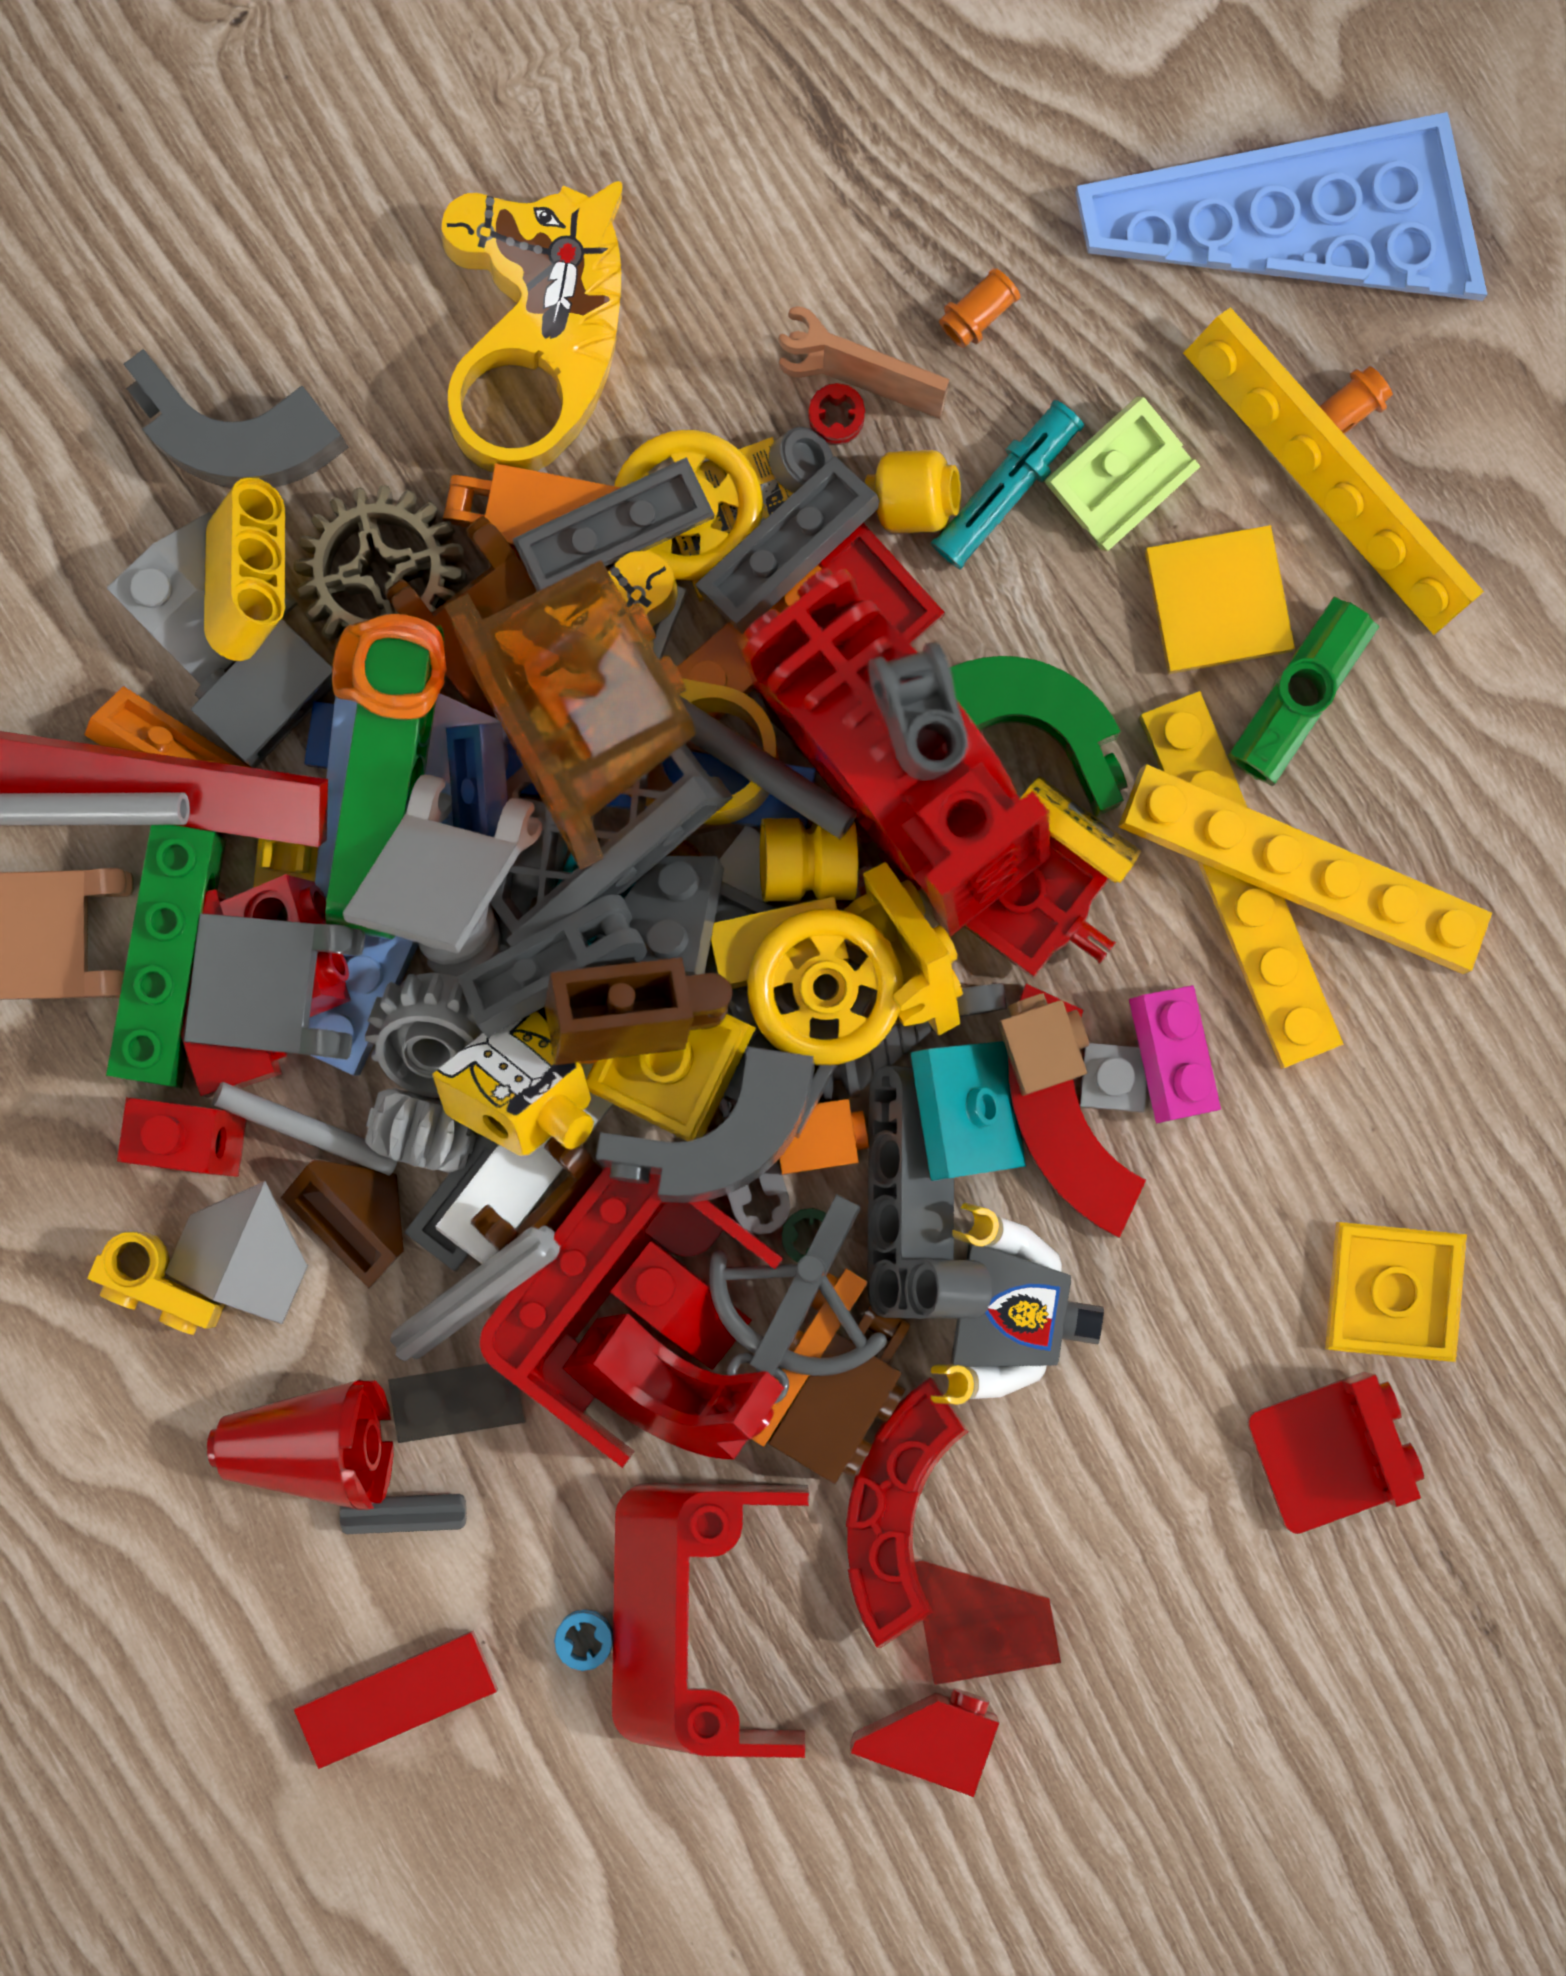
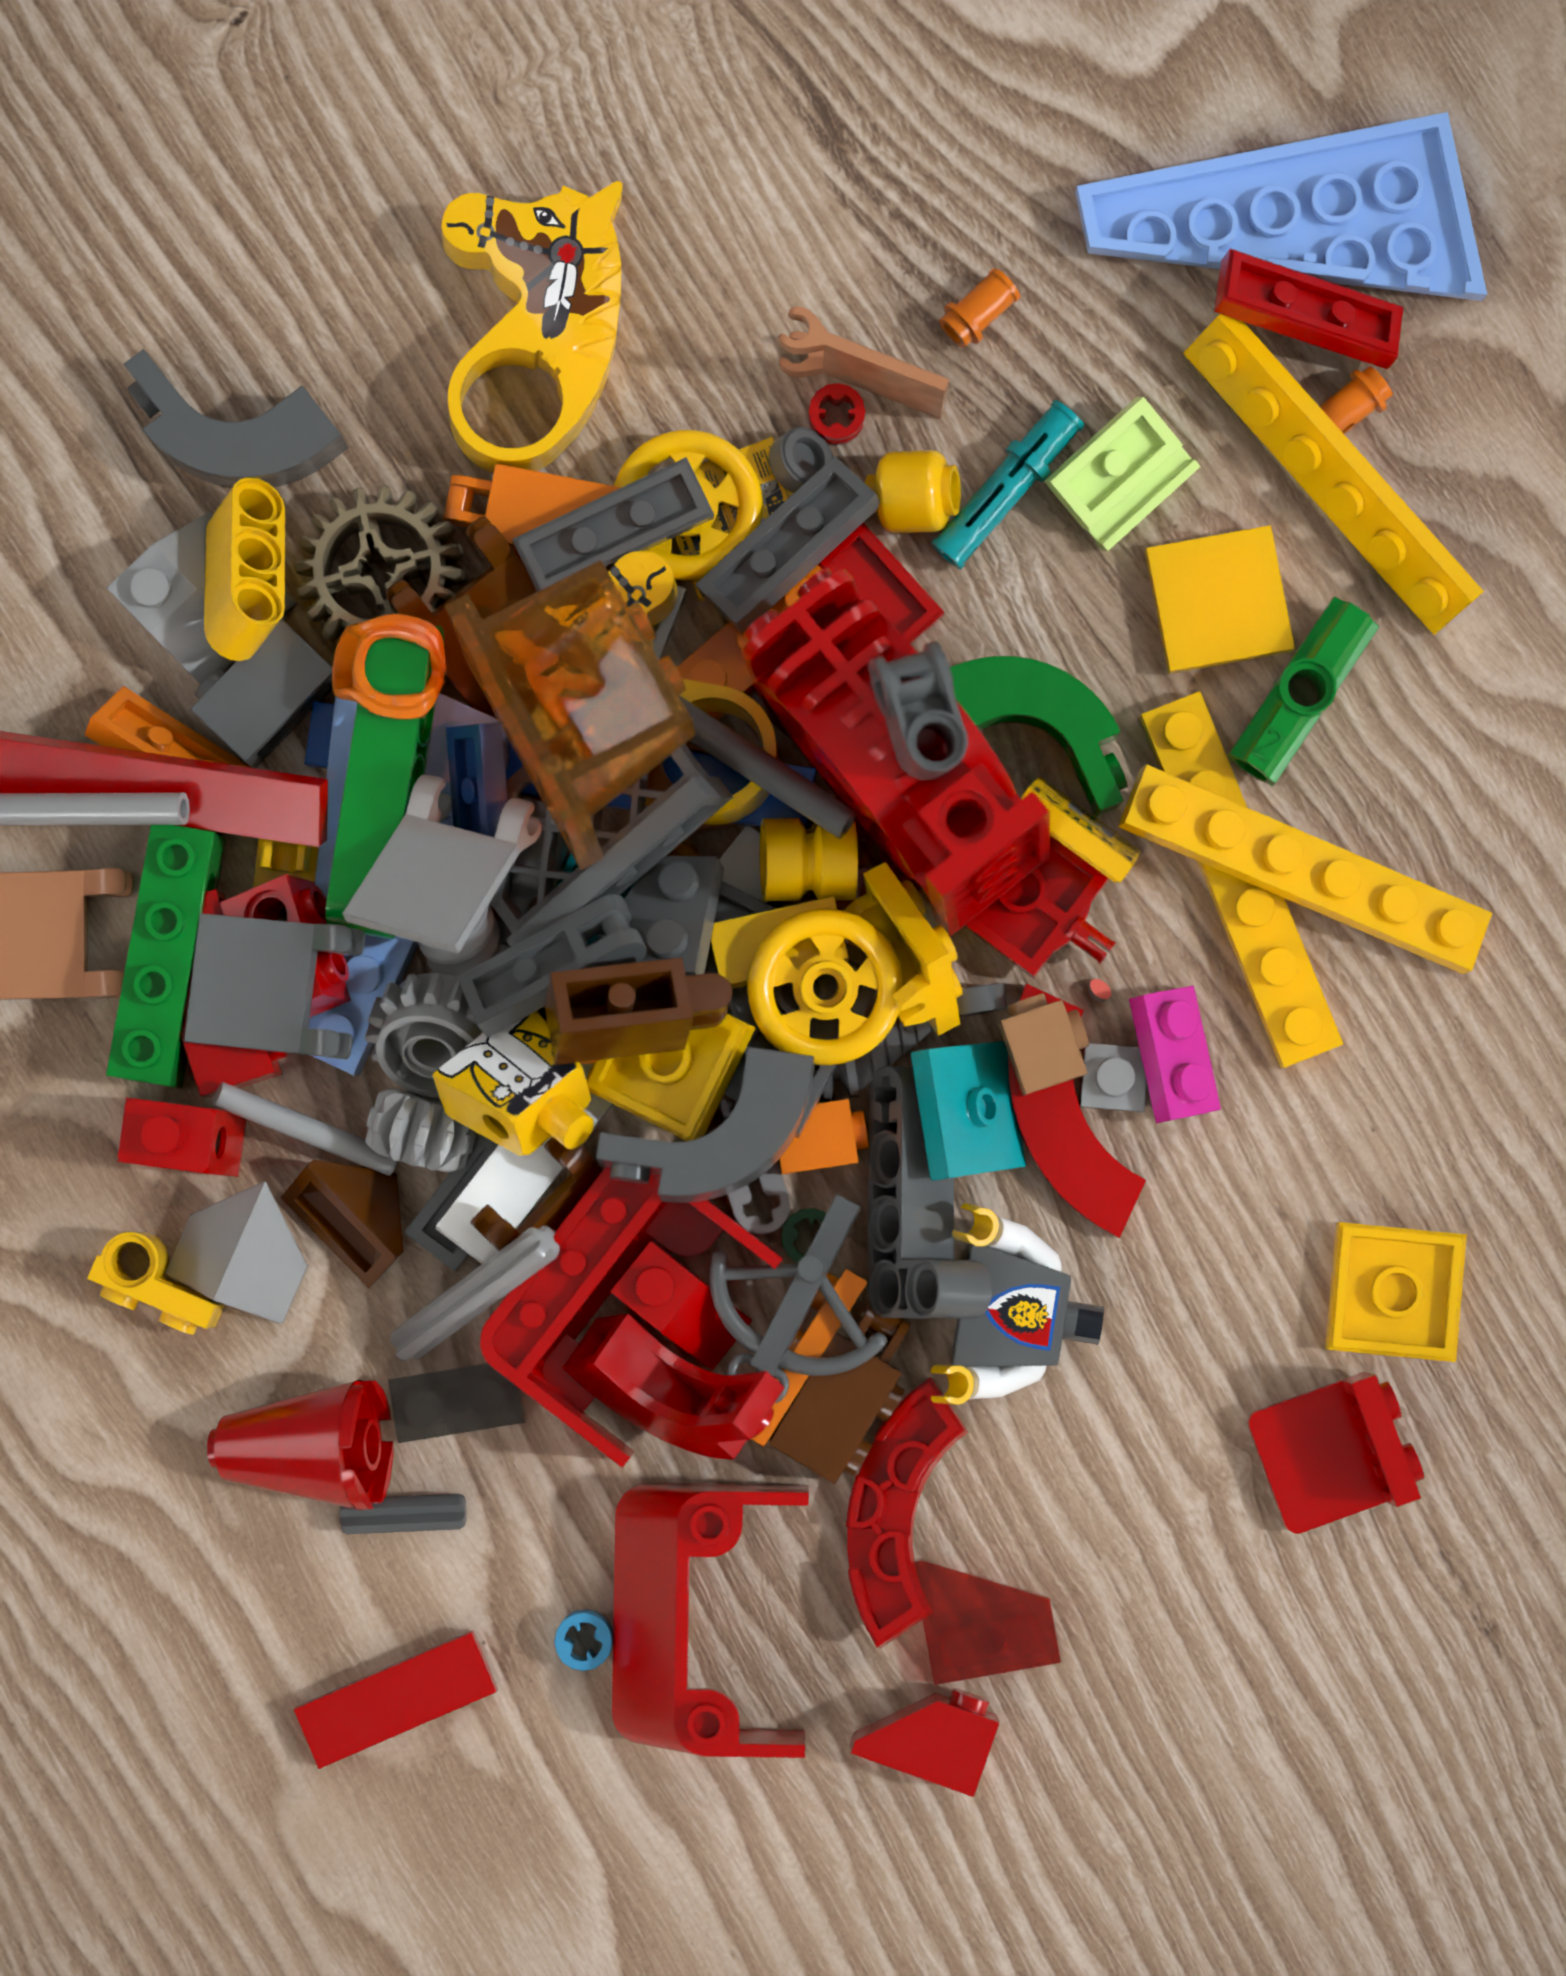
none -> coral piece [1088,979,1111,1002]
none -> red tile [1214,249,1403,370]

